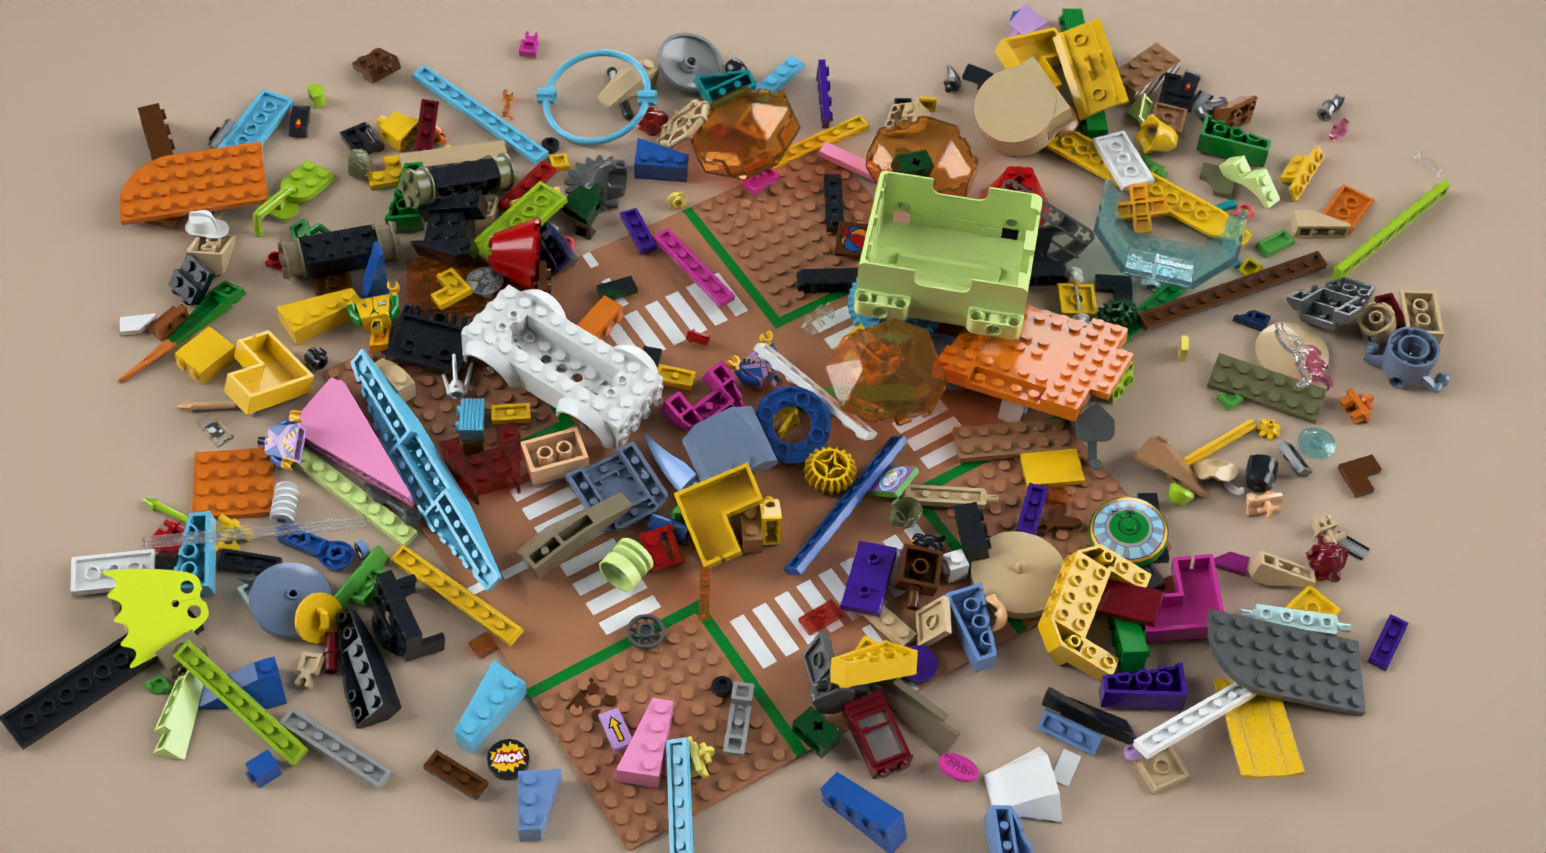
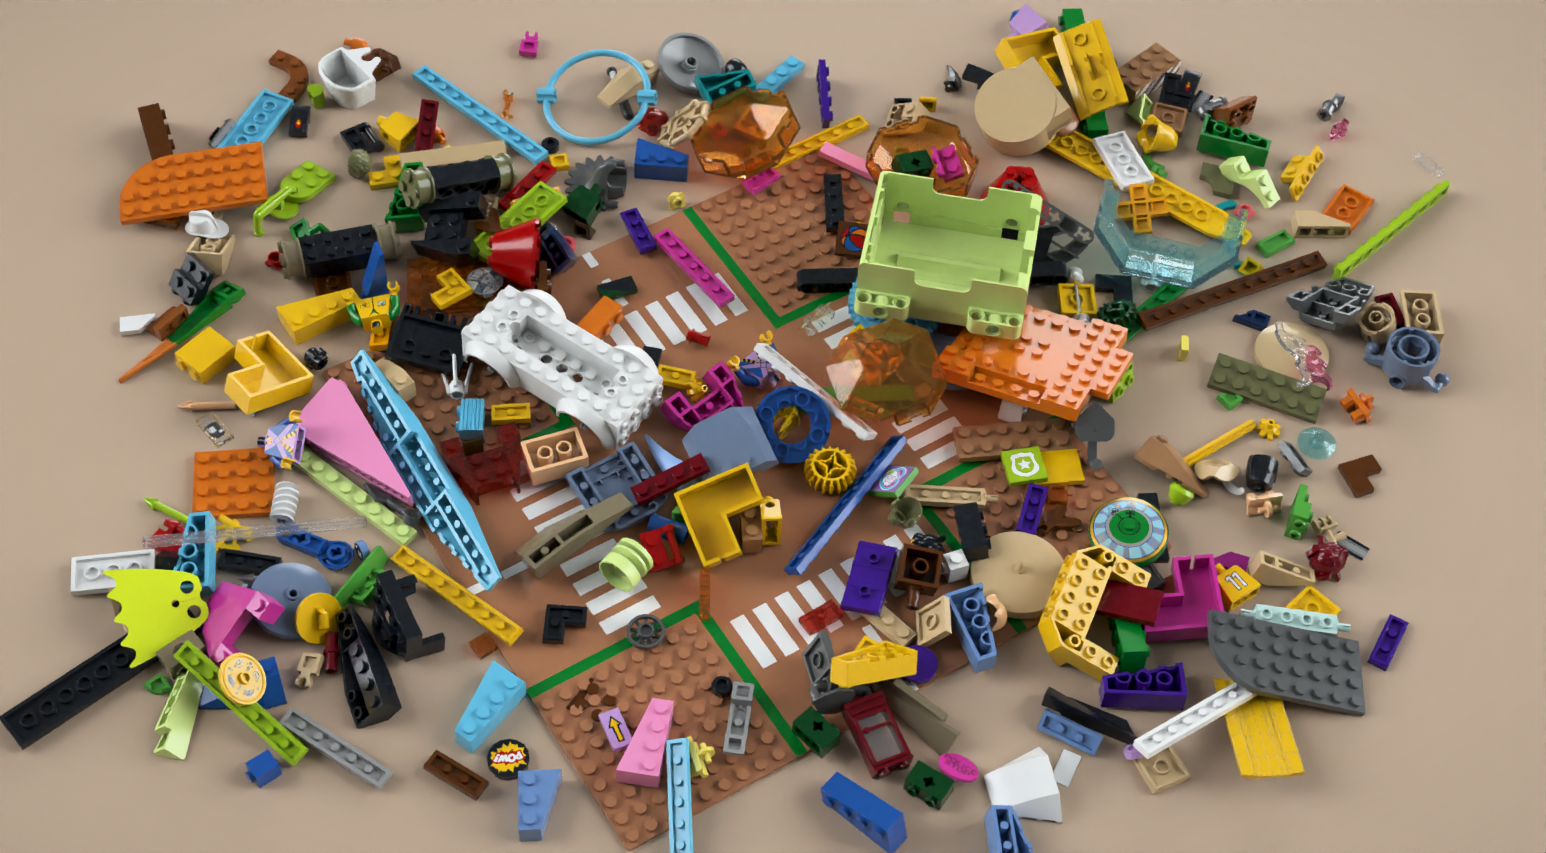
none -> dark pink wedge [198,581,285,668]
none -> yellow shield [218,653,266,705]
none -> dark orange plate [269,49,309,104]
none -> white piece [318,47,381,109]
none -> orange cylinder [344,37,368,49]
none -> reddish brown piece [474,208,504,233]
none -> black tile [542,604,588,645]
none -> dark red plate [630,453,710,507]
none -> yellow plant [687,377,708,402]
none -> dark green brick [903,760,955,810]
none -> dark pink bracket [931,144,965,184]
none -> lime tile [1000,446,1048,487]
none -> yellow torso [1215,563,1261,613]
none -> bright green plate [1284,484,1314,540]

